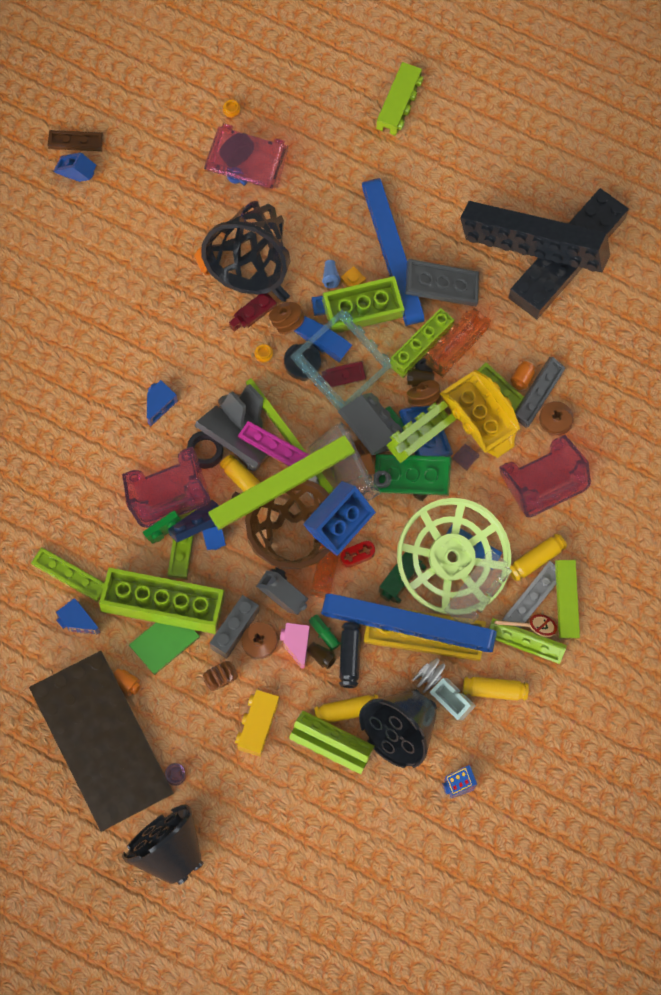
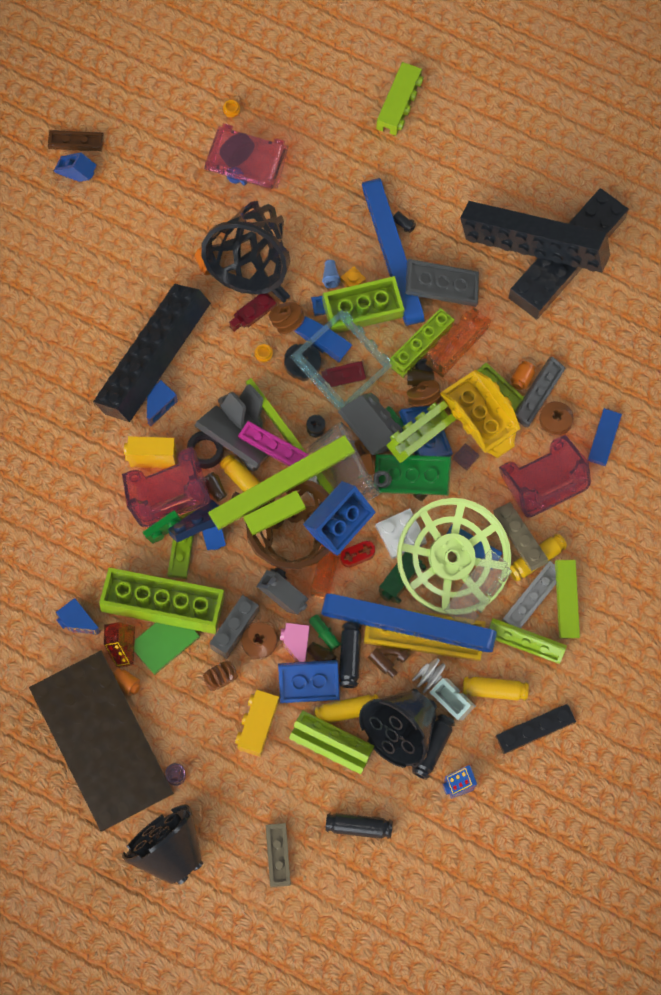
lime tile [31,547,104,602] -> none
light nougat piece [494,614,557,637] -> none
none -> black brick [93,284,211,422]
none -> clear red slope [104,622,135,668]
none -> yellow brick [124,436,177,469]
none -> dark brown cone [201,472,227,502]
none -> lime tile [243,490,306,536]
none -> dark tan plate [266,823,291,888]
none -> blue tile [278,660,340,703]
none -> black wheel [307,415,325,438]
none -> black axle [325,812,393,839]
none -> reddish brown plant [368,647,410,678]
none -> white plate [375,509,427,559]
none -> black pin [393,211,416,233]
none -> black axle [412,714,455,780]
none -> dark tan plate [493,502,548,571]
none -> black plate [495,703,576,754]
none -> blue tile [587,408,622,466]

